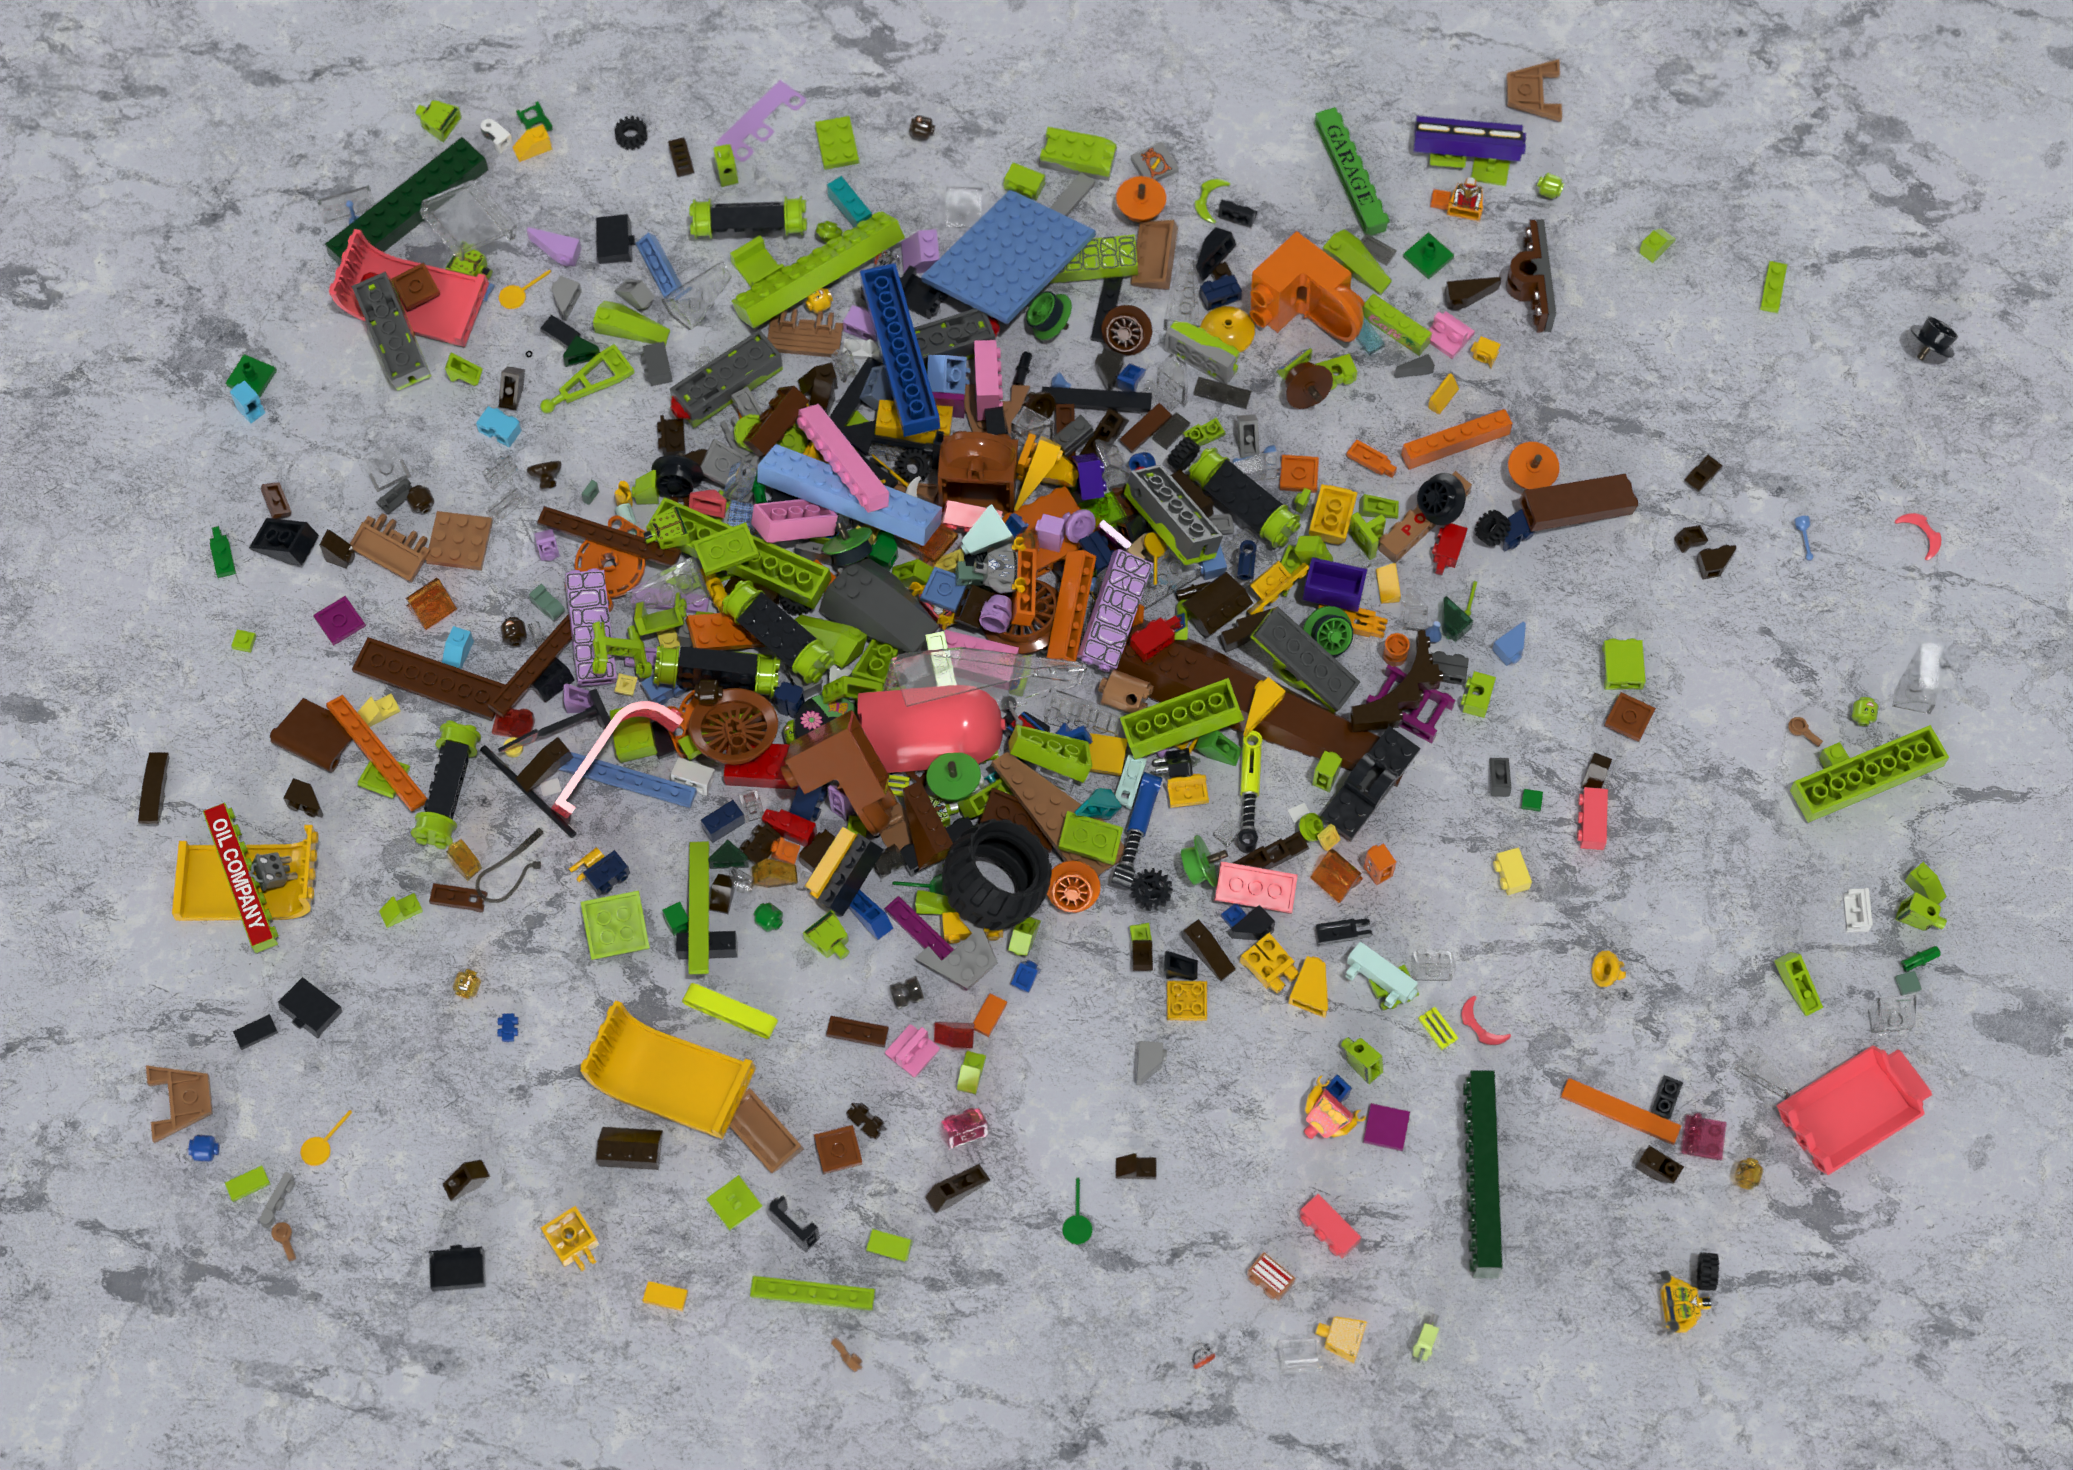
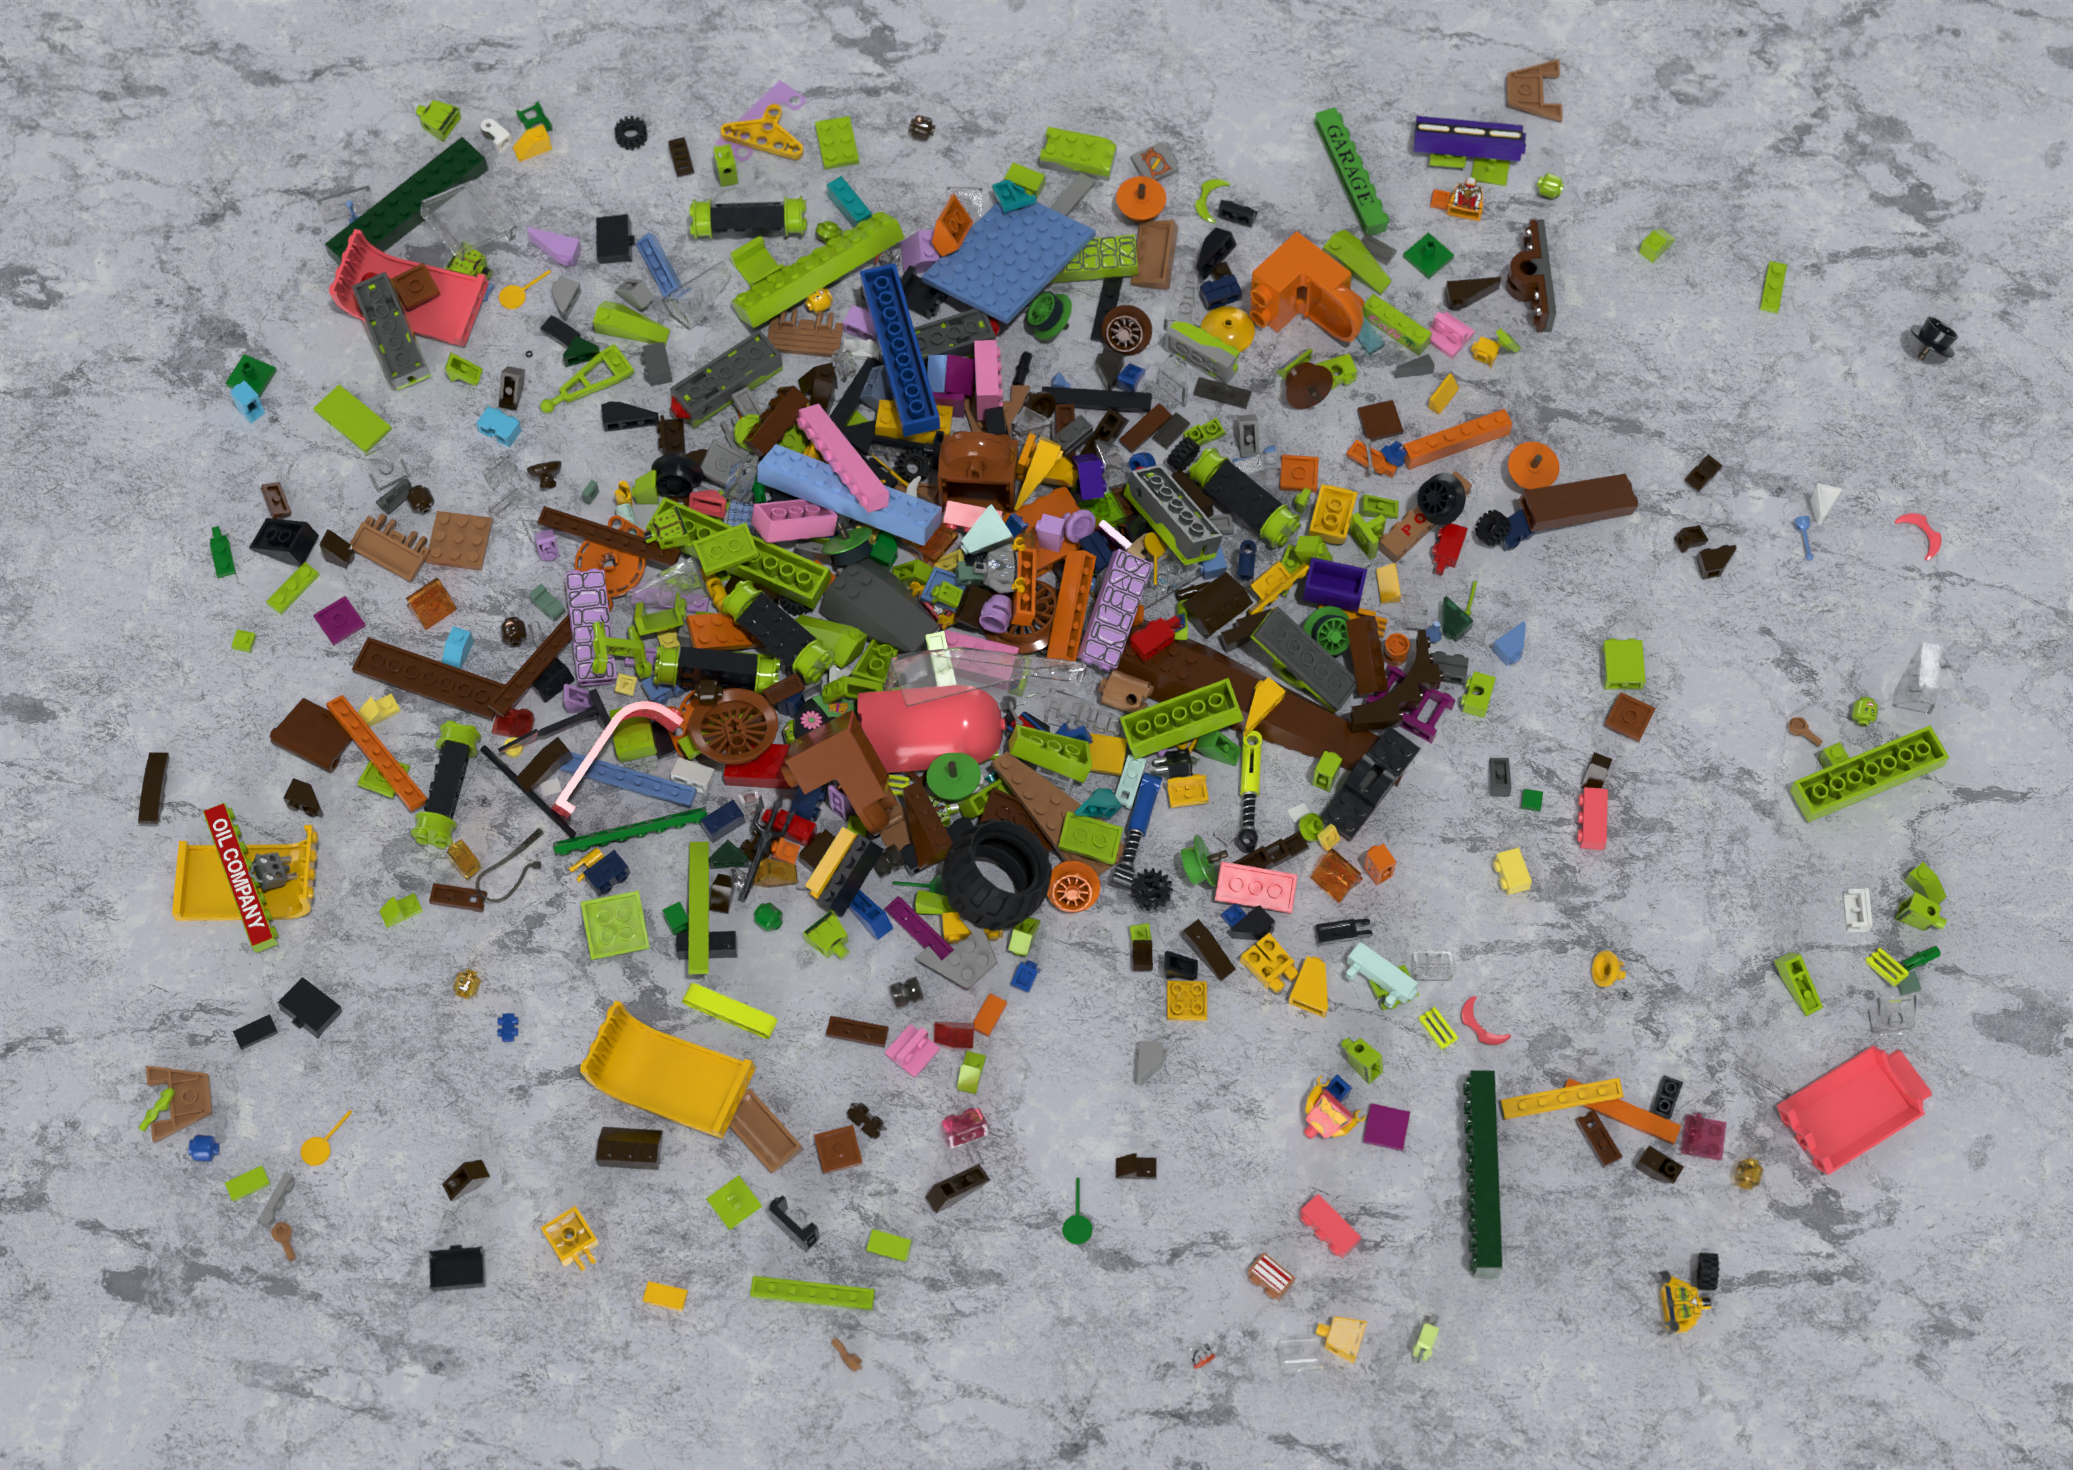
none -> lime animal [138,1088,175,1132]
none -> lime plate [266,562,320,615]
none -> lime tile [313,384,392,454]
none -> green plate [553,807,707,855]
none -> black slope [601,401,660,432]
none -> yellow beam [720,104,804,160]
none -> black piece [739,794,797,900]
none -> reddish brown tile [762,673,806,706]
none -> lime bracket [931,581,963,609]
none -> orange slope [932,194,974,257]
none -> magenta tile [944,355,975,396]
none -> teal wing [992,180,1037,213]
none -> reddish brown wedge [1346,616,1388,696]
none -> reddish brown tile [1357,400,1403,441]
none -> light grey hinge [1363,438,1375,474]
none -> blue tile [1381,441,1407,467]
none -> lime plate [1495,328,1522,353]
none -> yellow tile [1500,1077,1624,1120]
none -> reddish brown plate [1575,1110,1623,1168]
none -> white slope [1810,483,1842,525]
none -> neon yellow tile [1866,948,1909,987]

